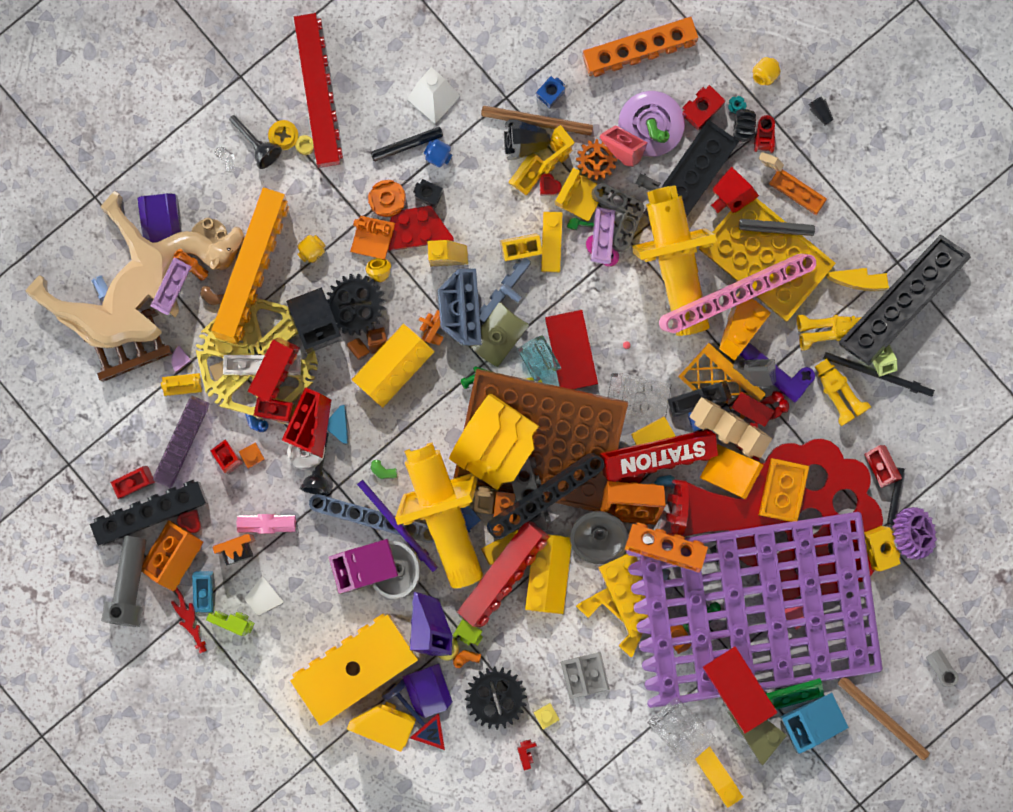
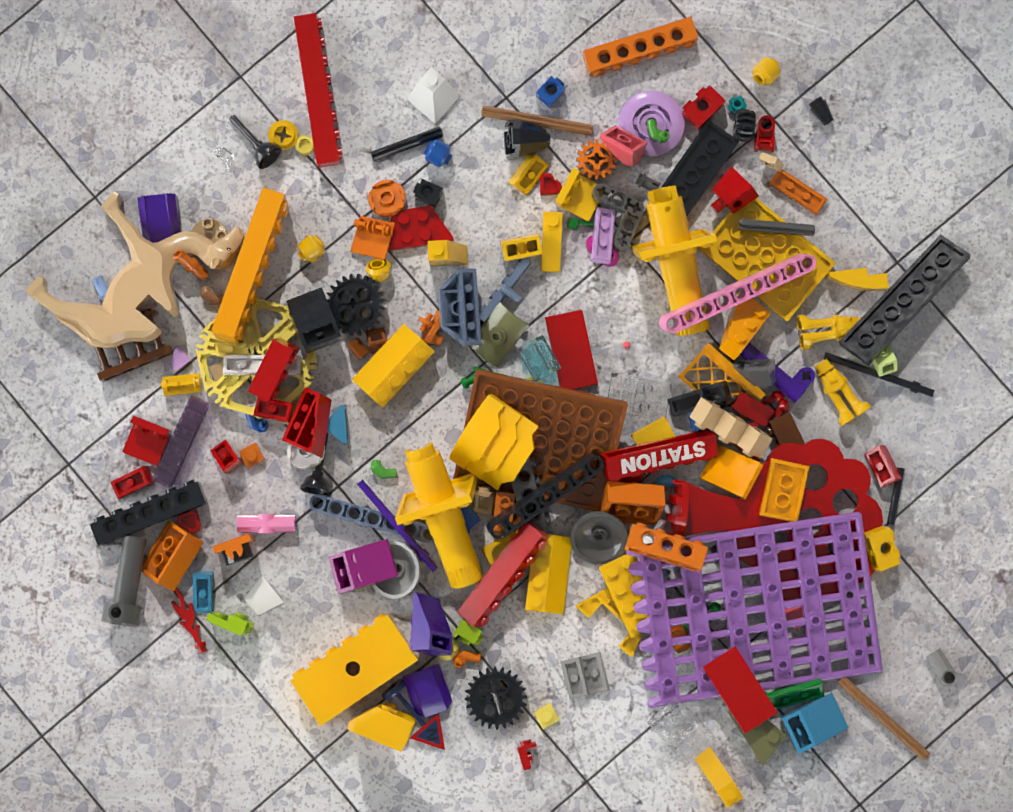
lavender tile [150,257,191,315] -> none
yellow bracket [538,125,575,175] -> none
medium lavender gear [892,507,938,560] -> none
none -> red bracket [122,416,172,466]
none -> reddish brown brick [766,412,804,447]

